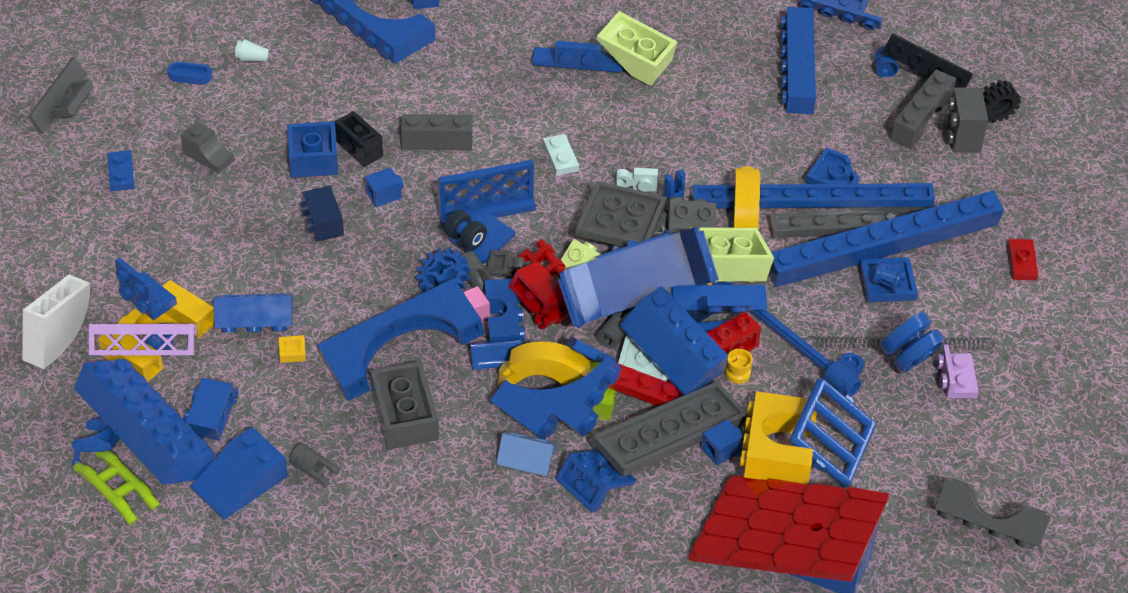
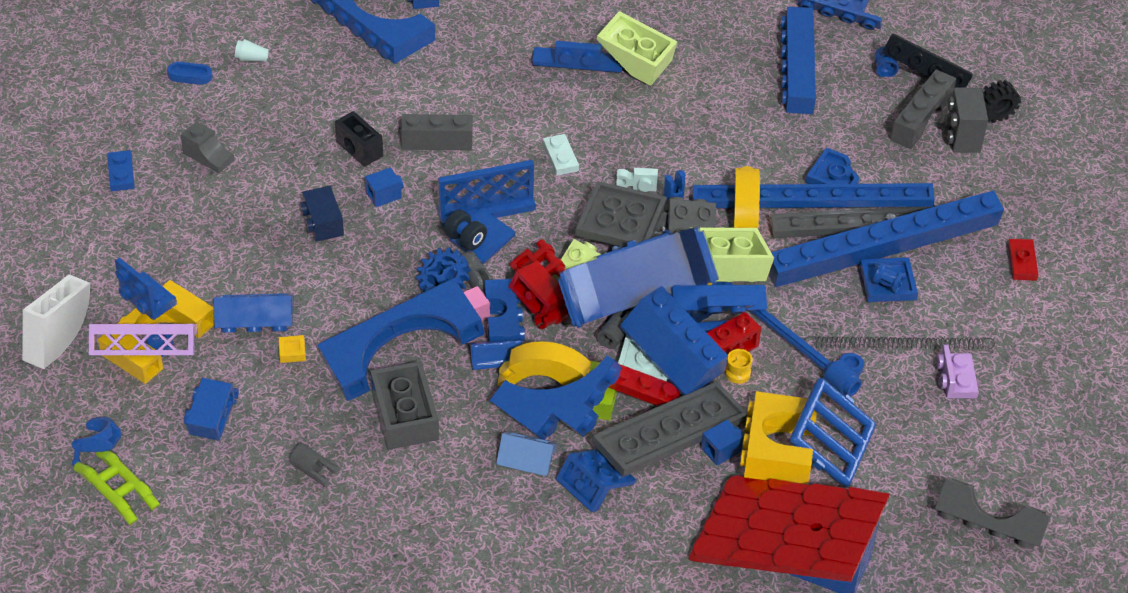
dark grey bracket [28,57,93,134] -> none
blue brick [74,359,215,485] -> none
blue slope [191,427,288,520] -> none
blue brick [287,121,338,178] -> none
dark grey plate [487,250,531,277] -> none
blue tile [567,336,615,363] -> none
blue wheel [879,311,946,374] -> none

